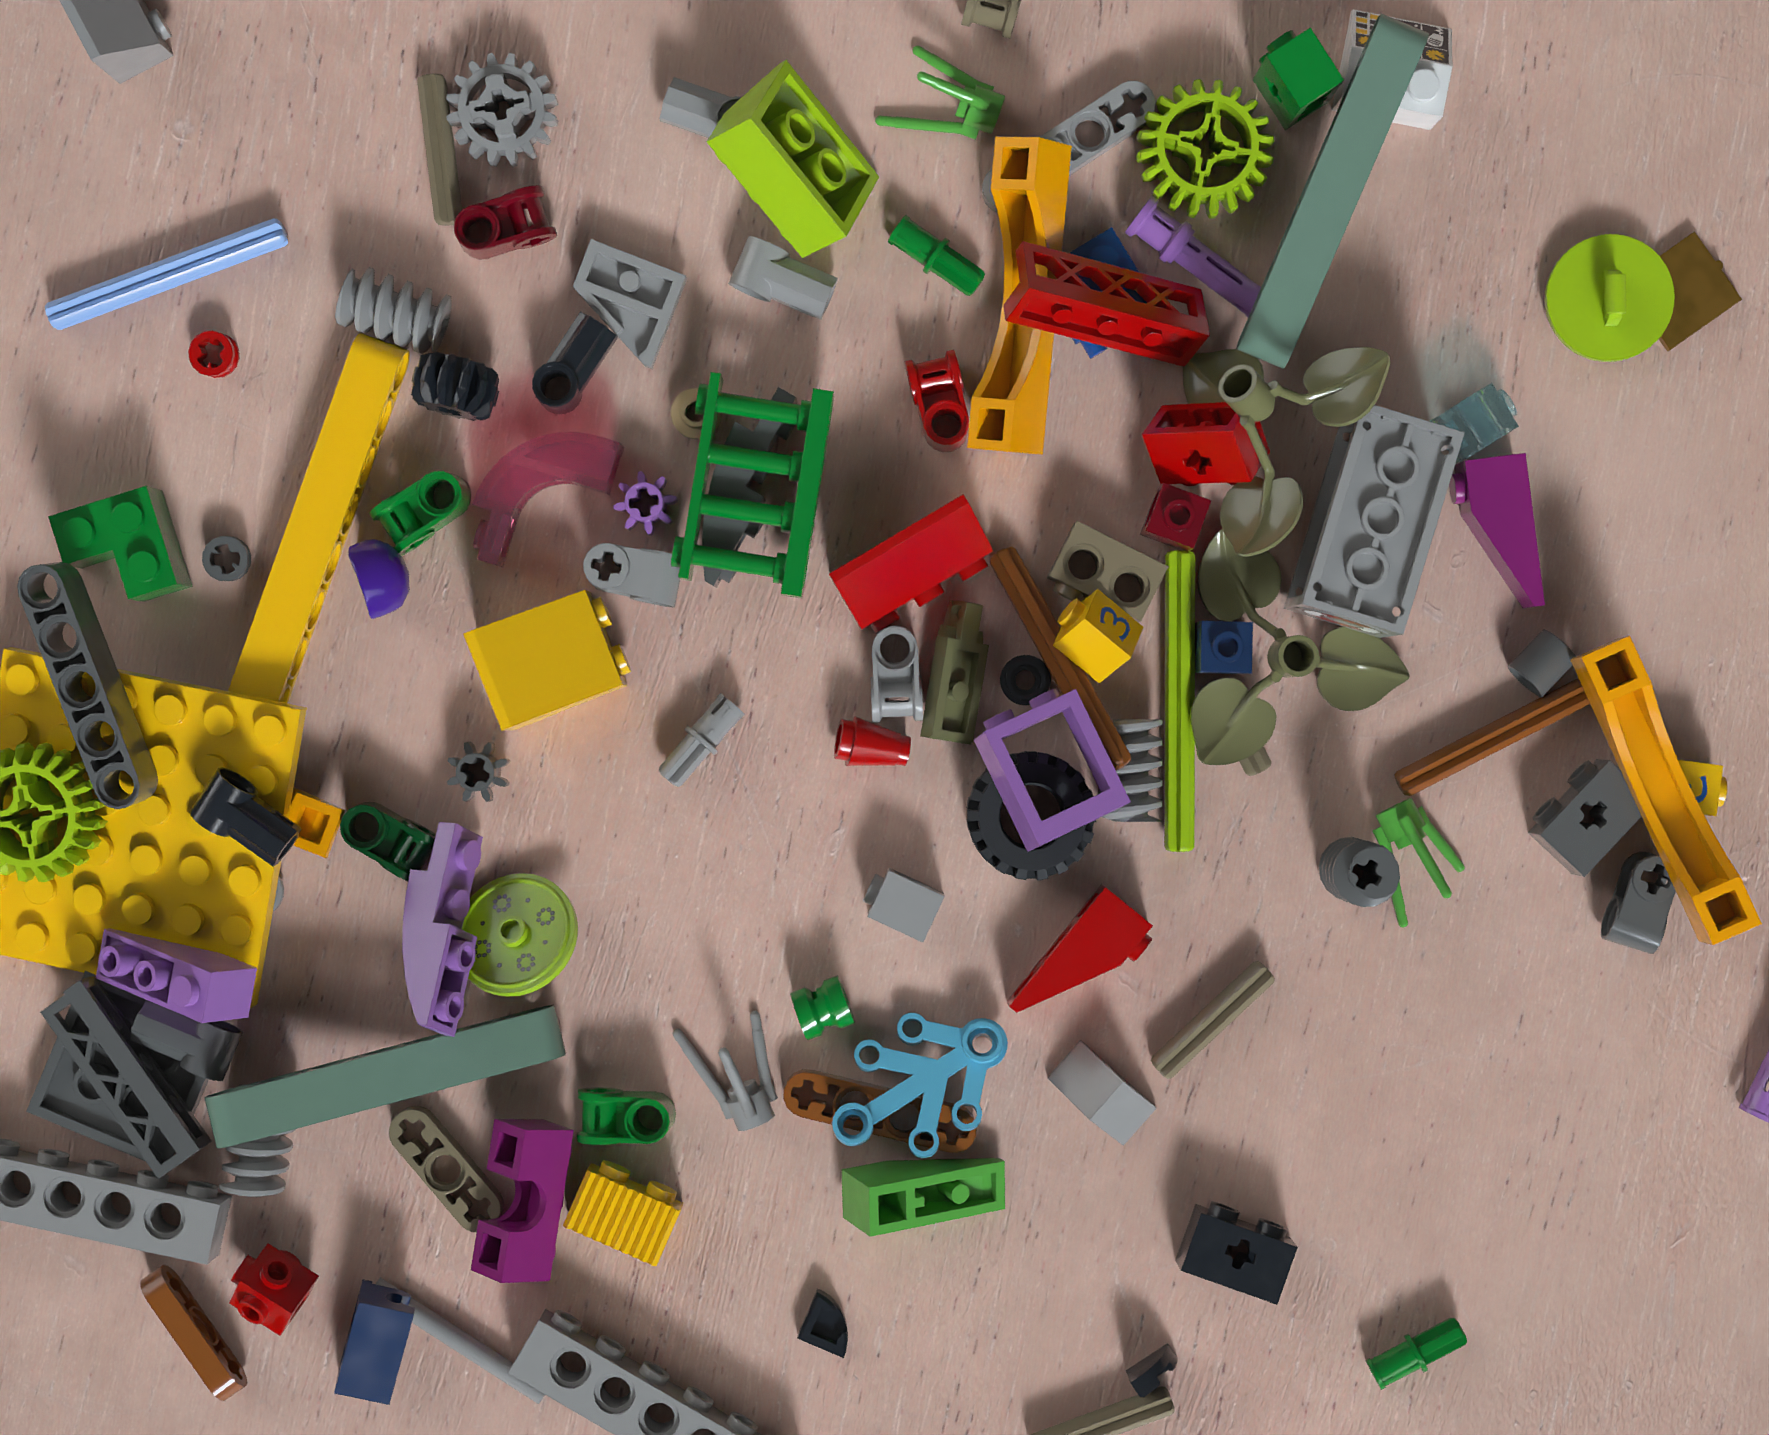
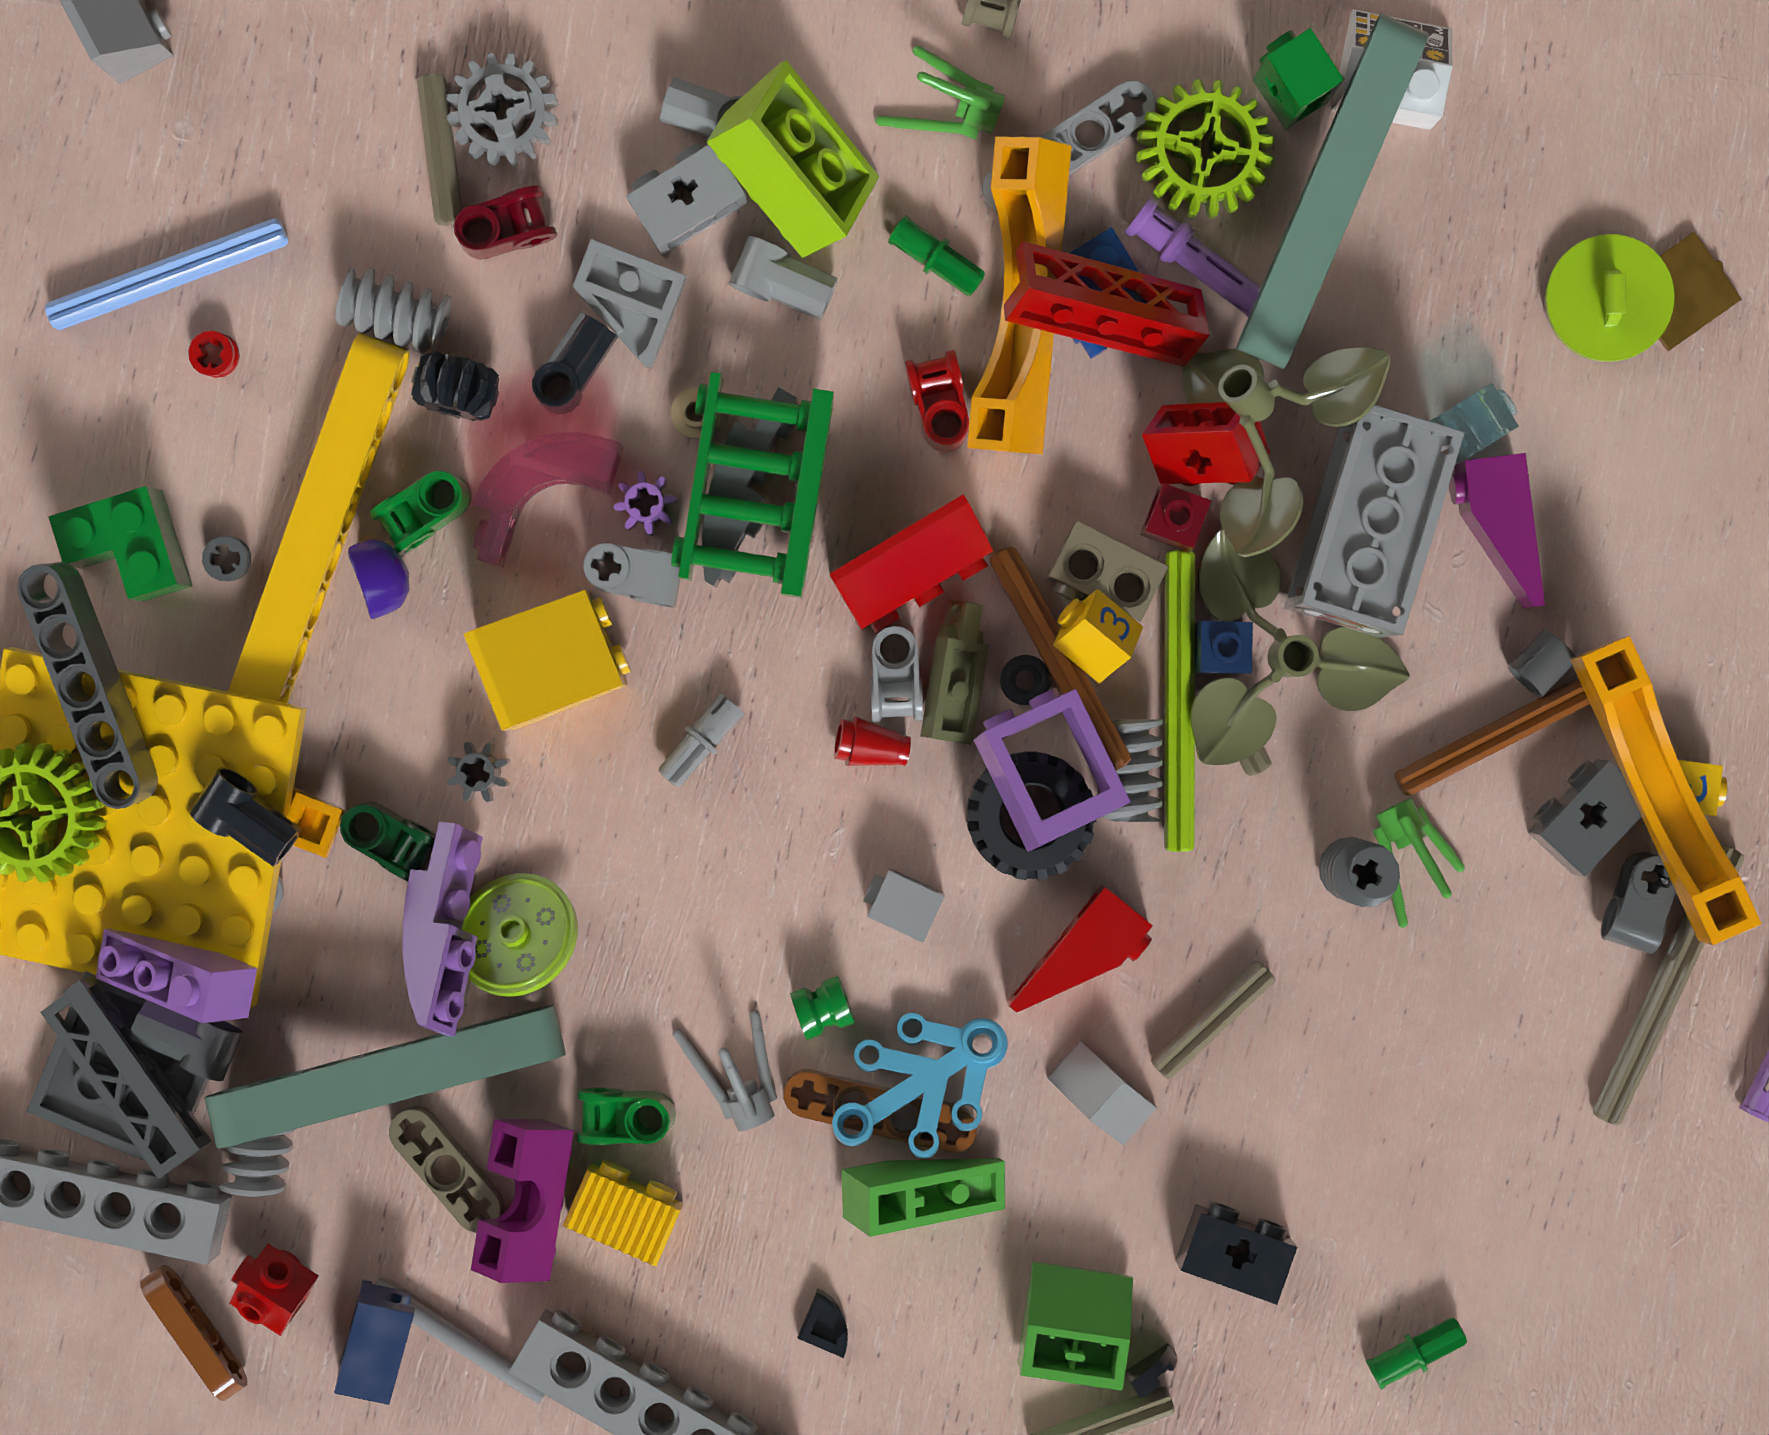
none -> light grey brick [626,143,748,256]
none -> bright green slope [1017,1261,1133,1391]
none -> dark tan axle [1593,845,1744,1126]

